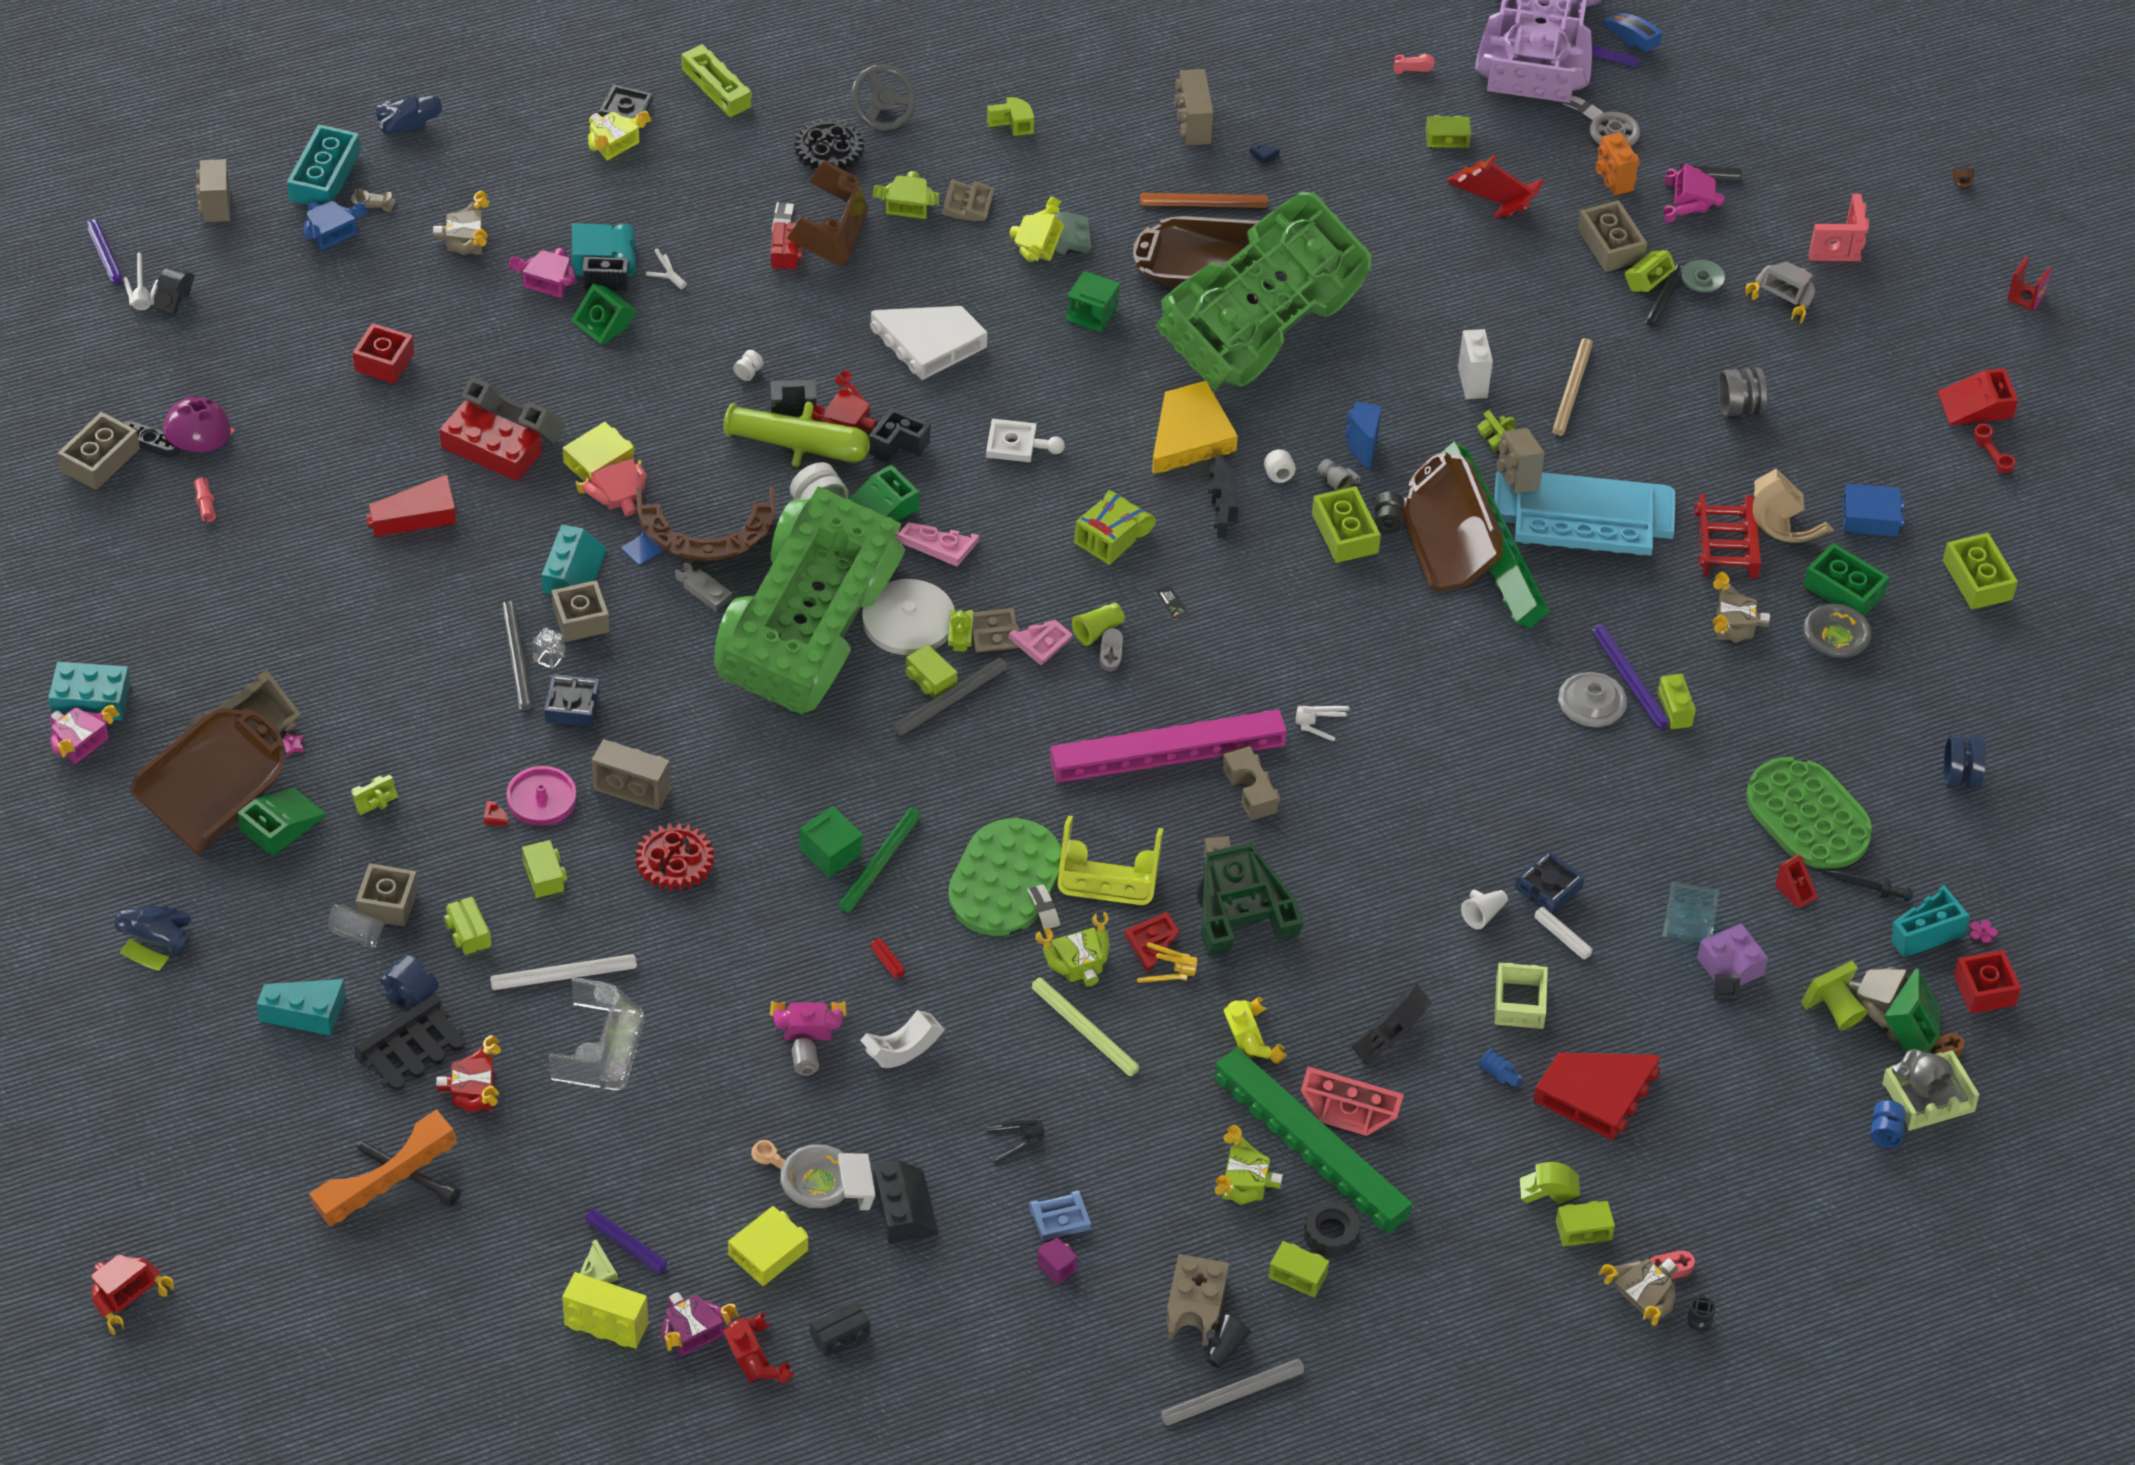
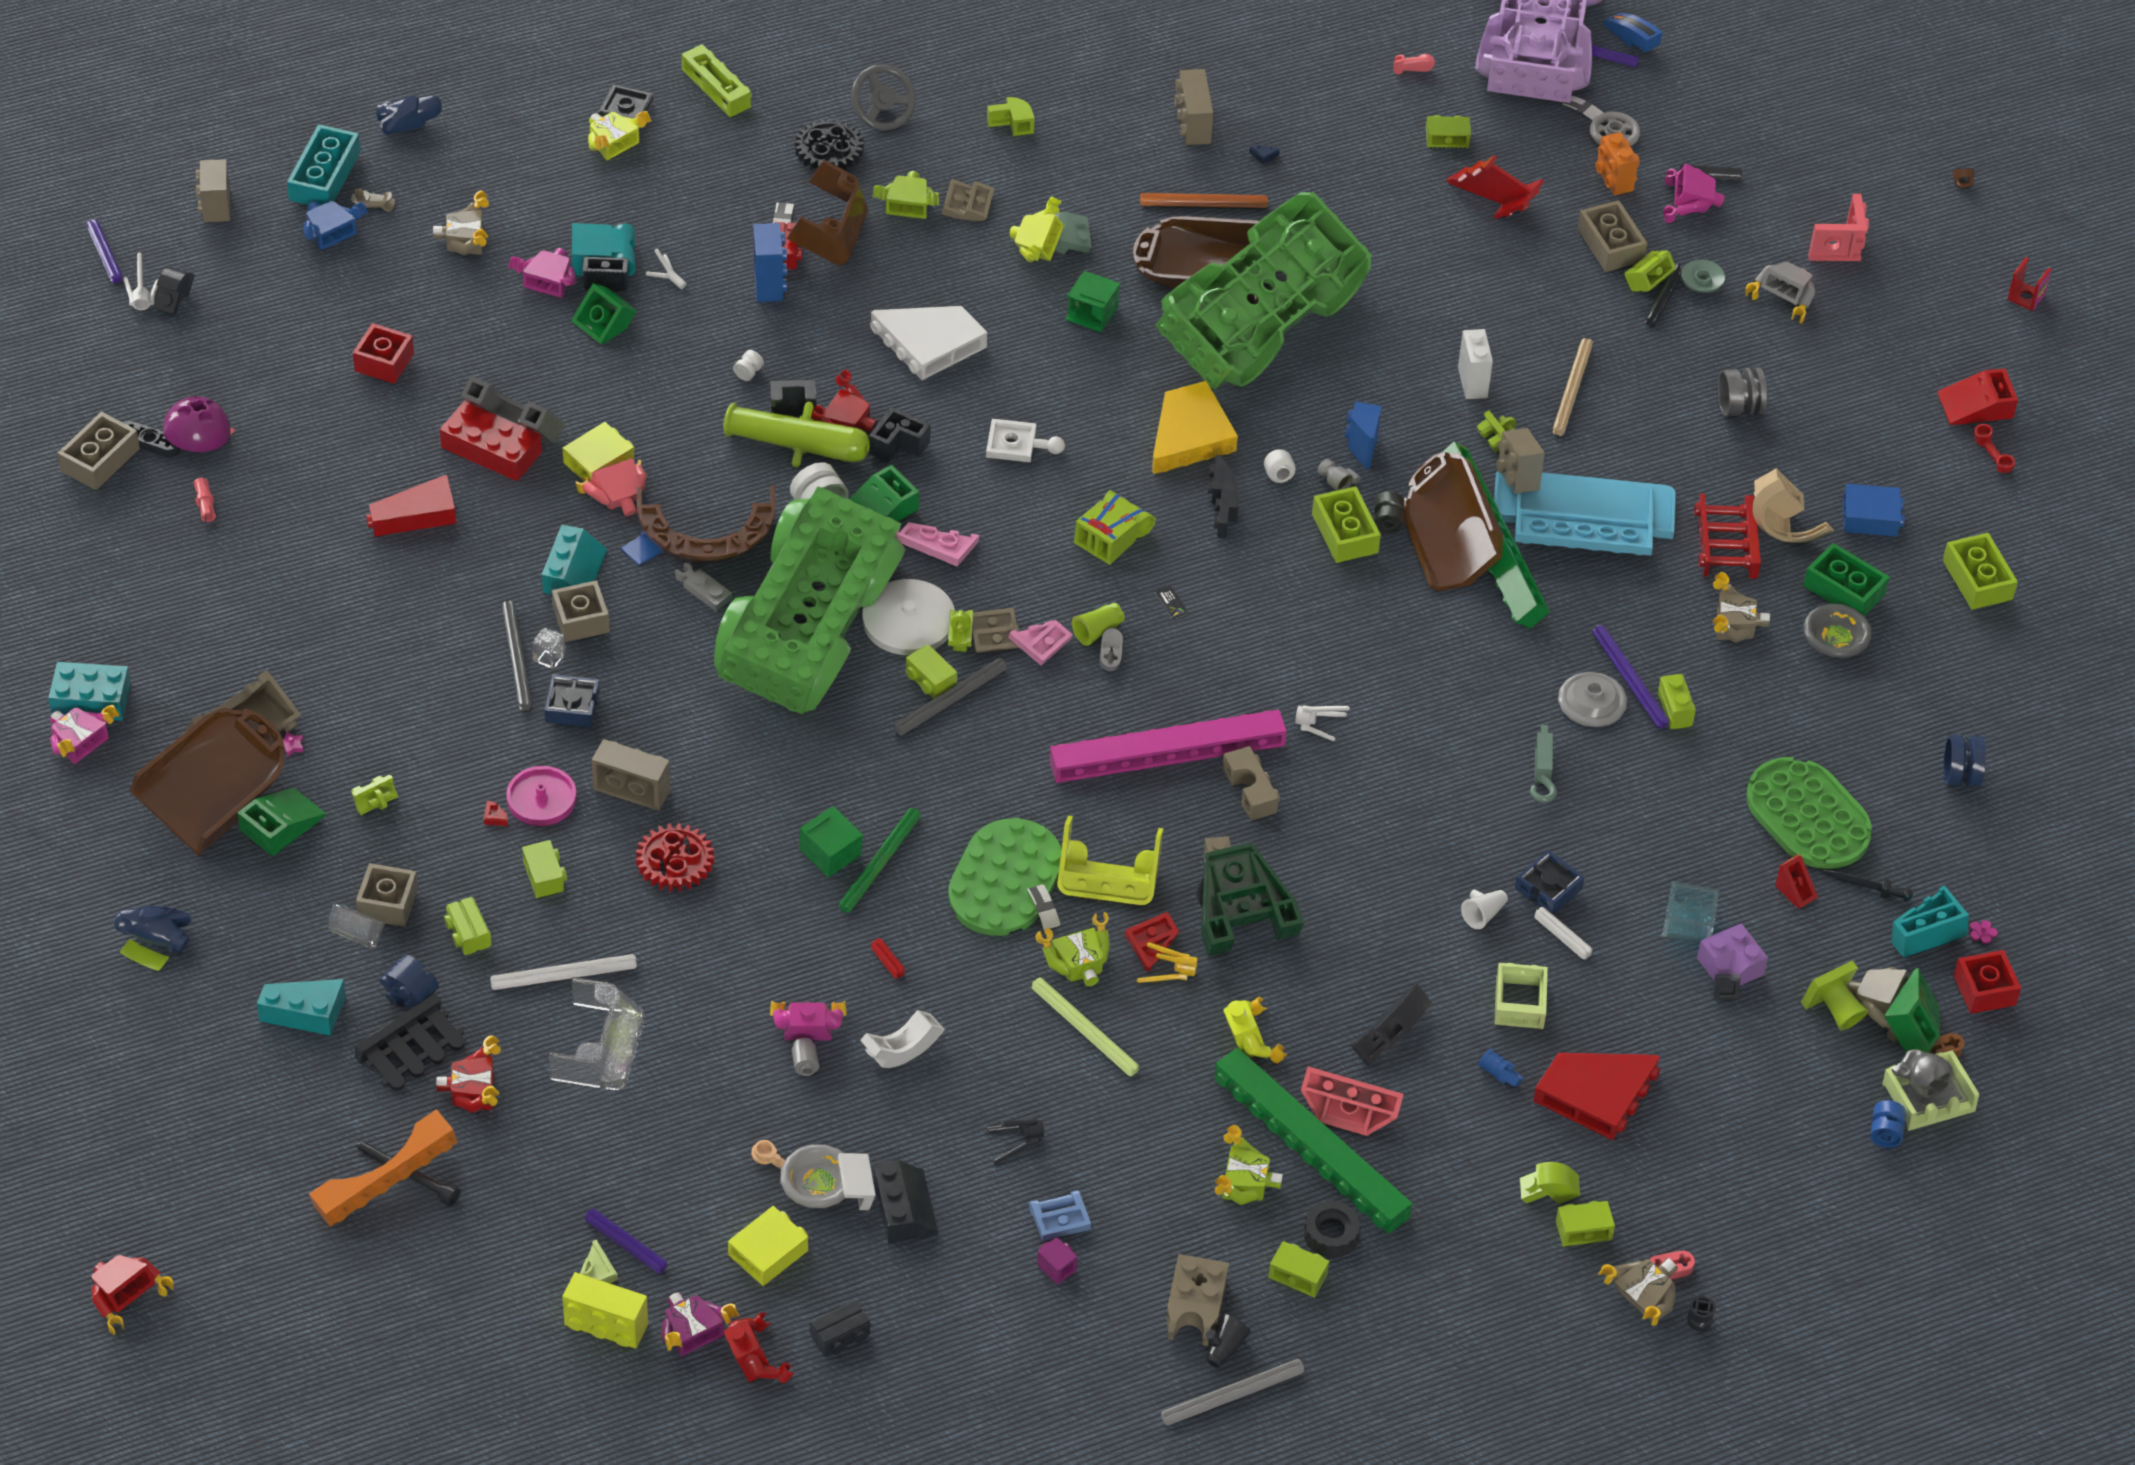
none -> blue brick [753,223,787,302]
none -> sand green piece [1530,725,1557,803]

